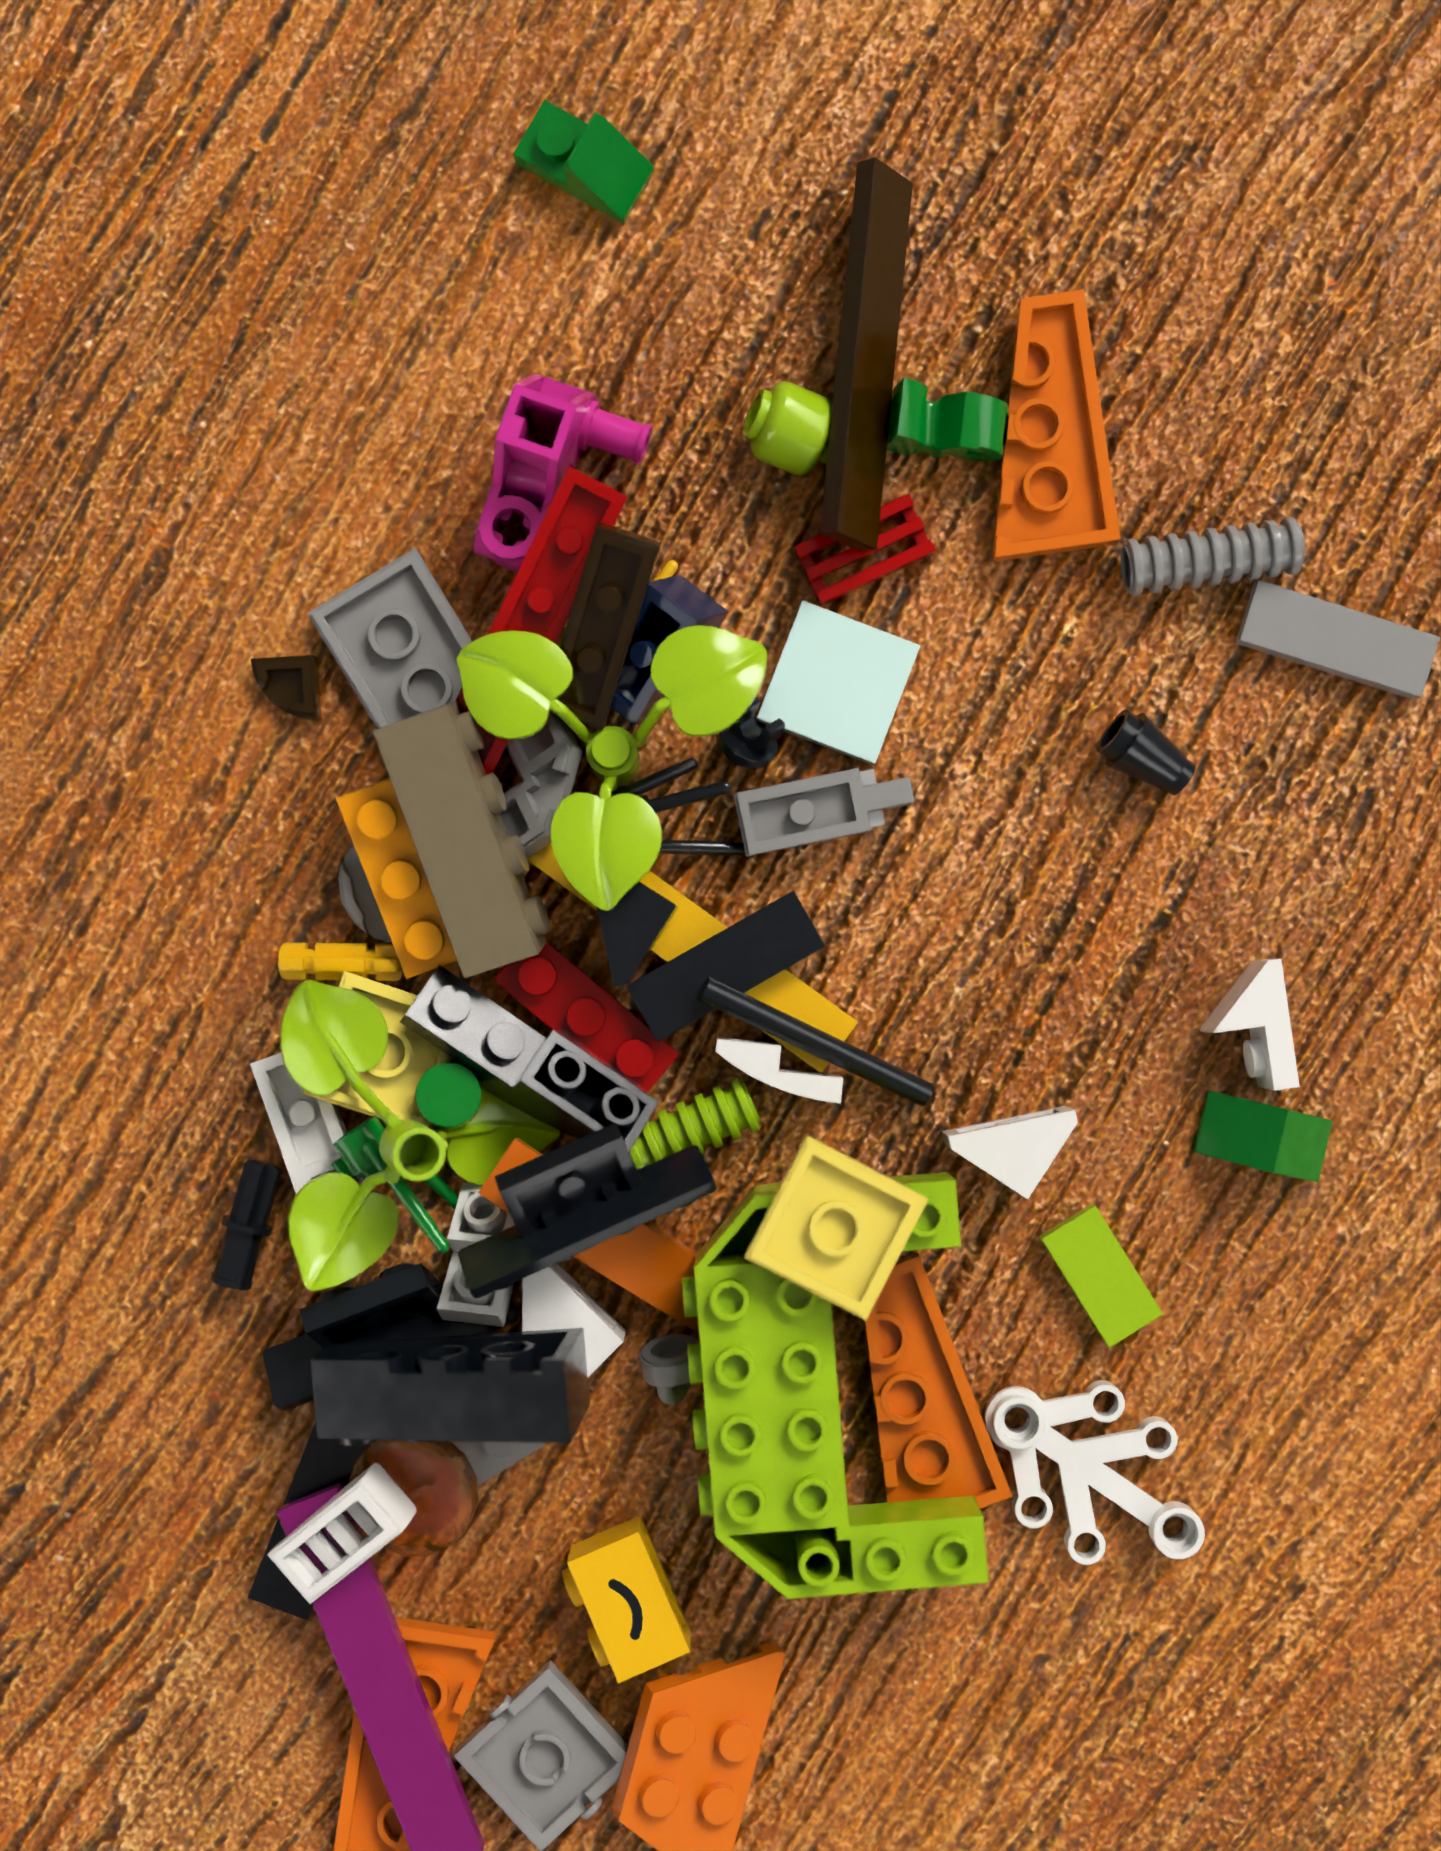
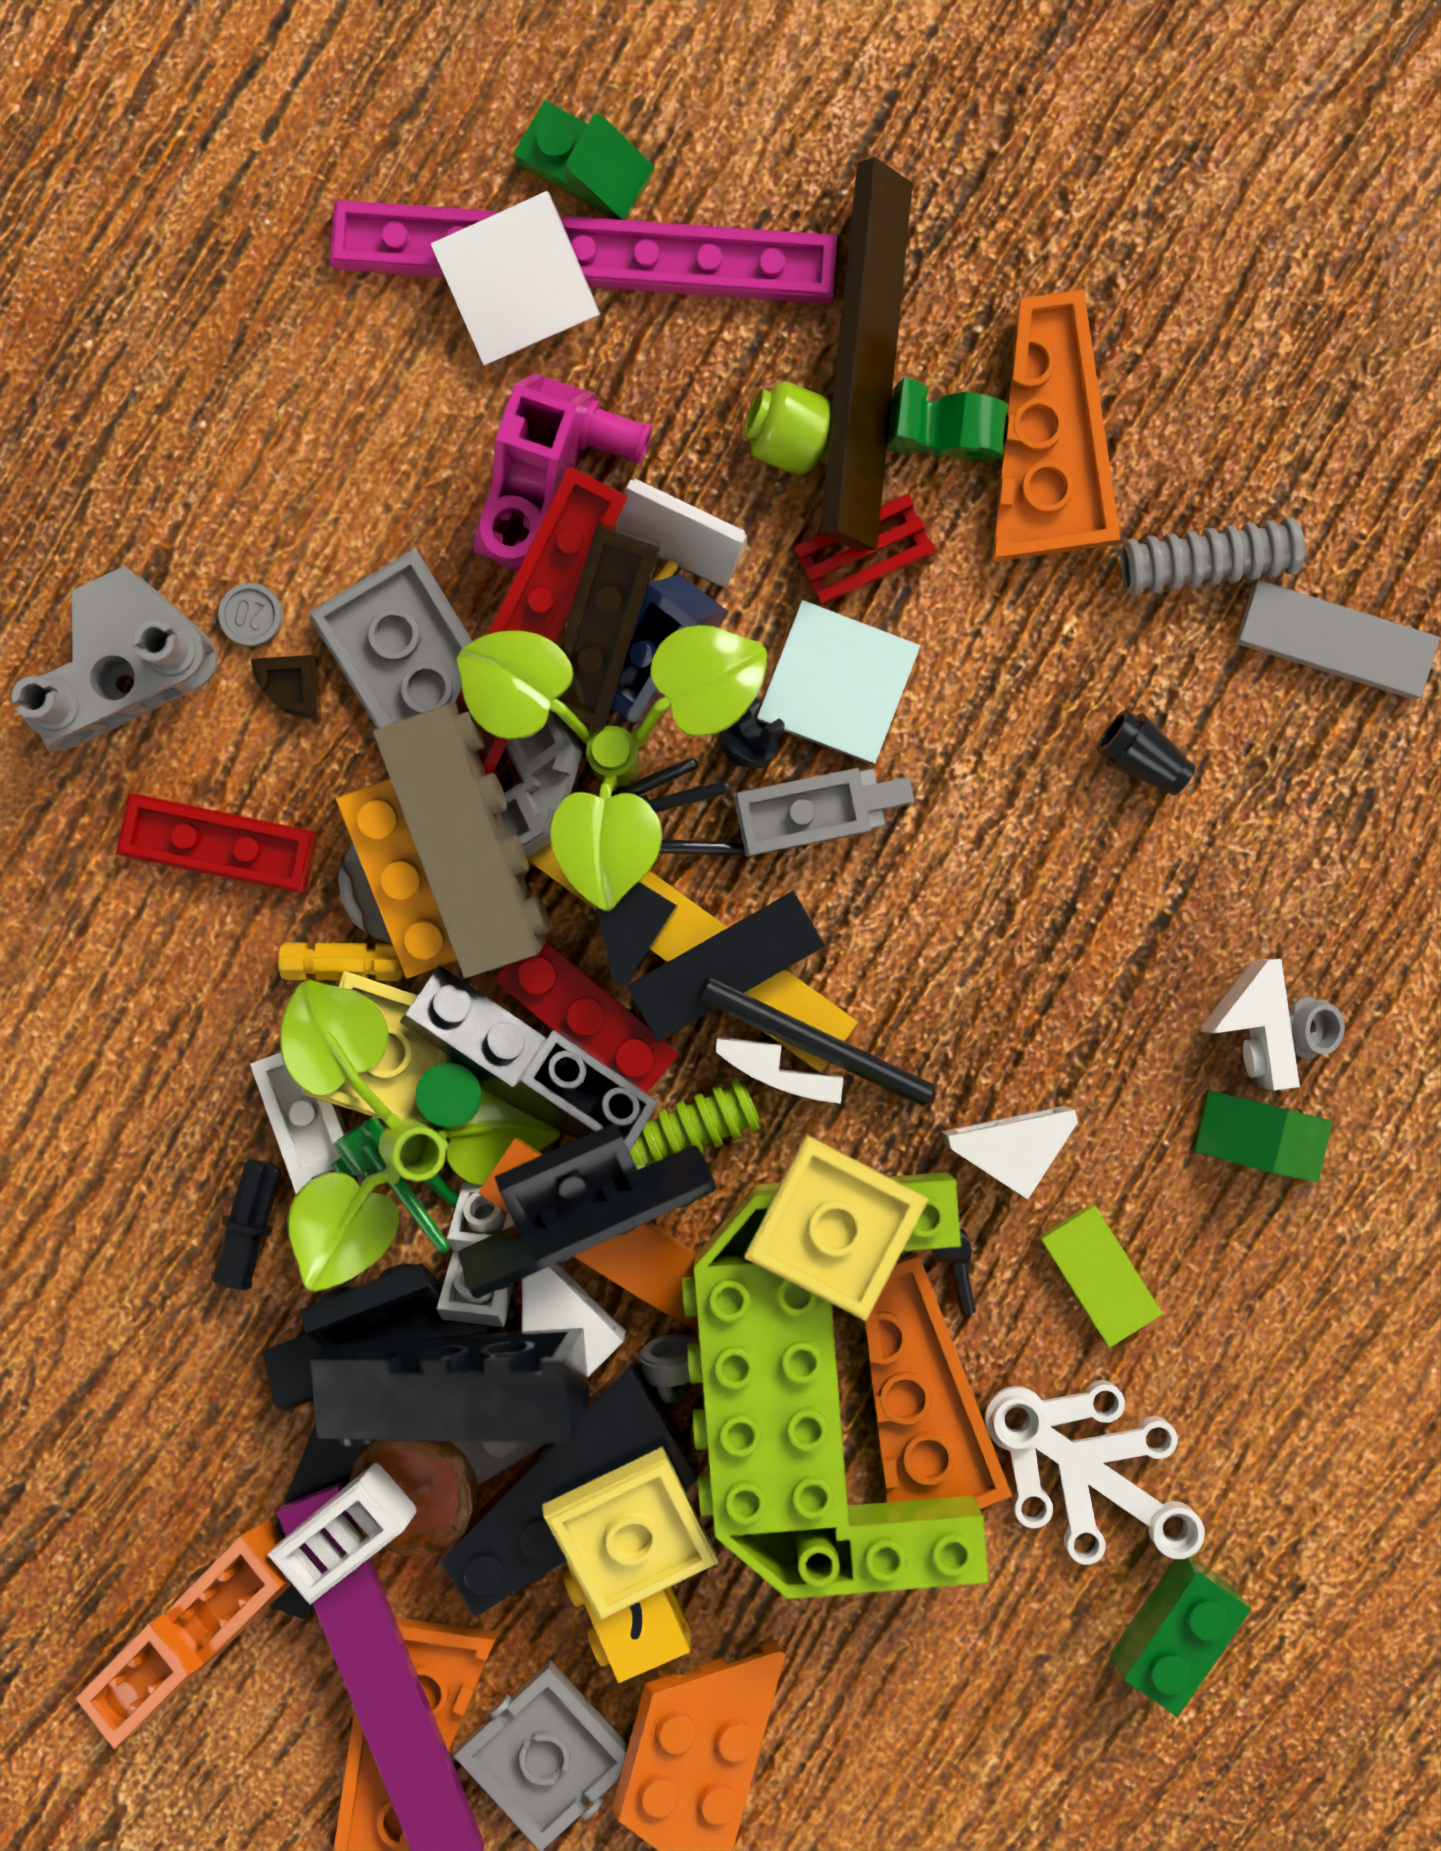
none -> light grey piece [11,566,219,752]
none -> orange slope [76,1519,292,1749]
none -> red tile [116,793,319,894]
none -> light grey piece [218,583,284,647]
none -> dark pink tile [330,200,837,304]
none -> white tile [431,191,601,366]
none -> black wedge [440,1353,699,1618]
none -> light yellow tile [542,1447,719,1621]
none -> white slope [616,479,747,587]
none -> black hand [932,1227,976,1315]
none -> green brick [1109,1557,1252,1717]
none -> light grey plate [1289,996,1345,1059]

